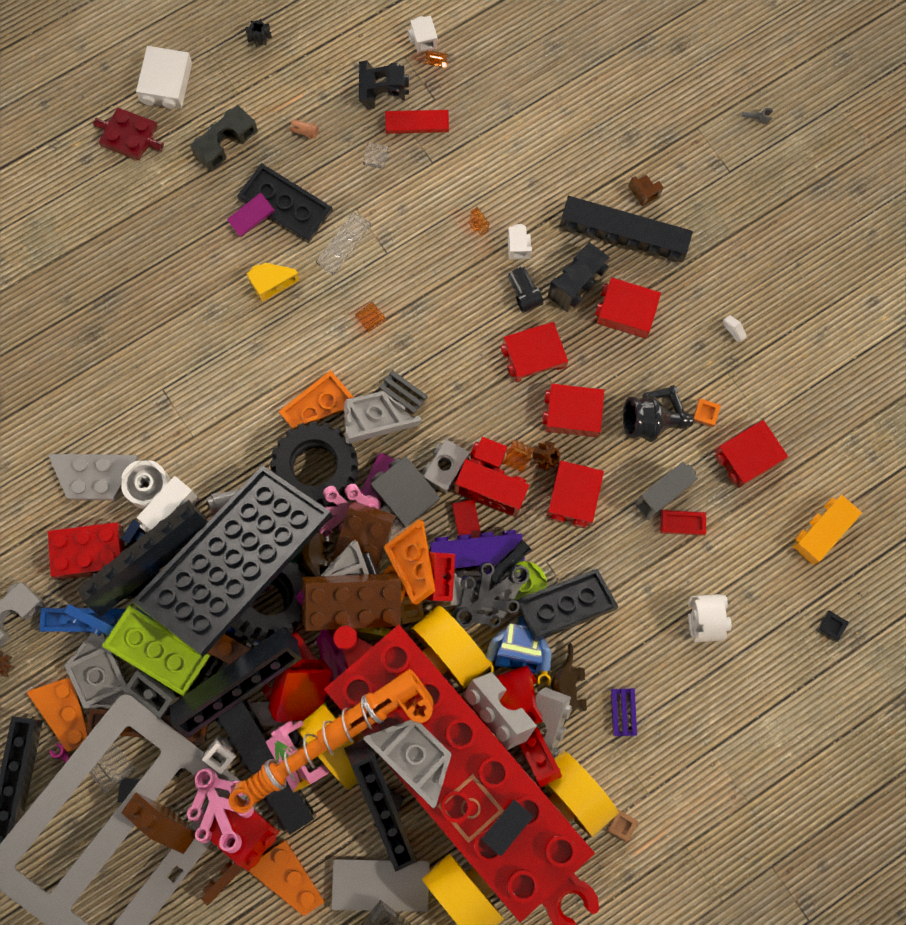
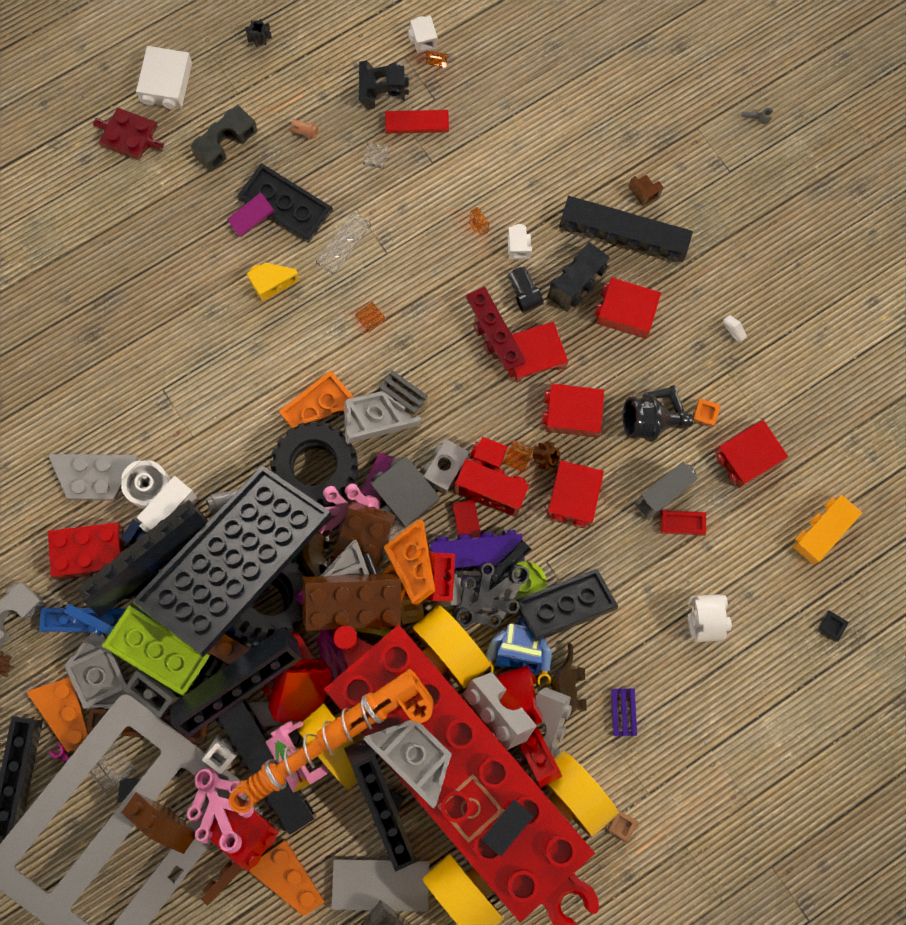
none -> dark red bracket [466,286,525,371]

